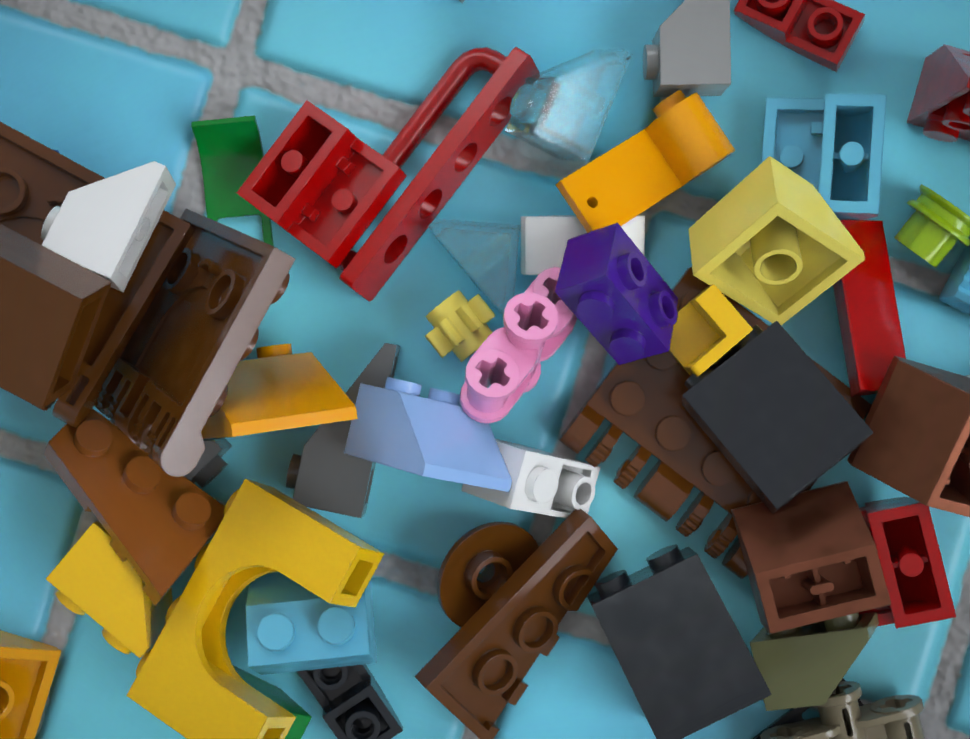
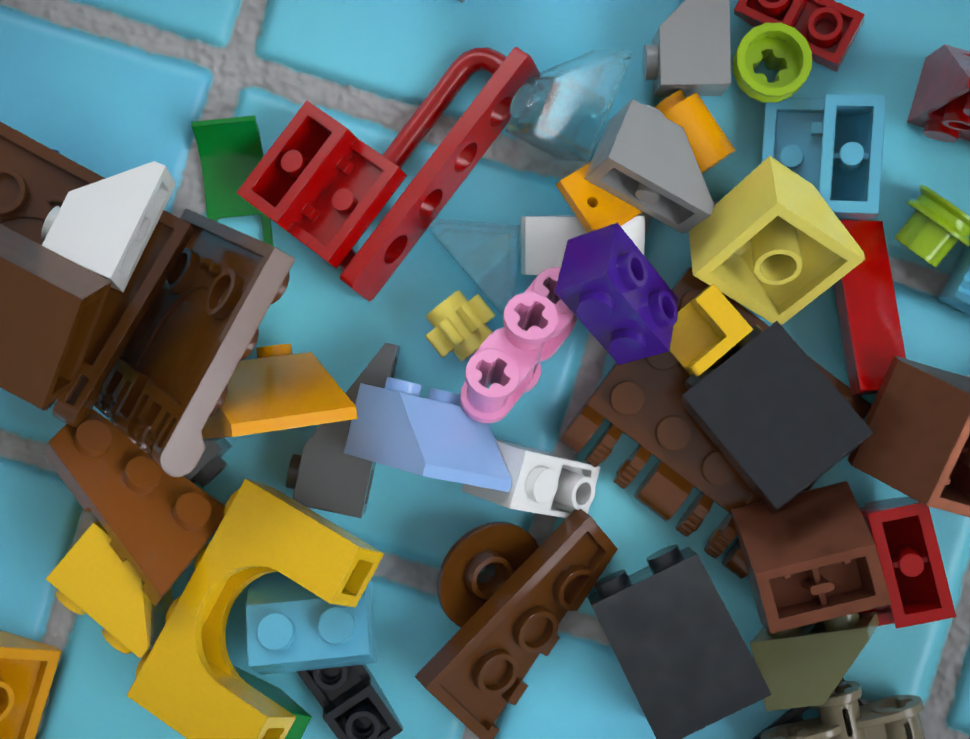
none -> light grey slope [584,99,715,234]
none -> lime piece [733,23,812,103]

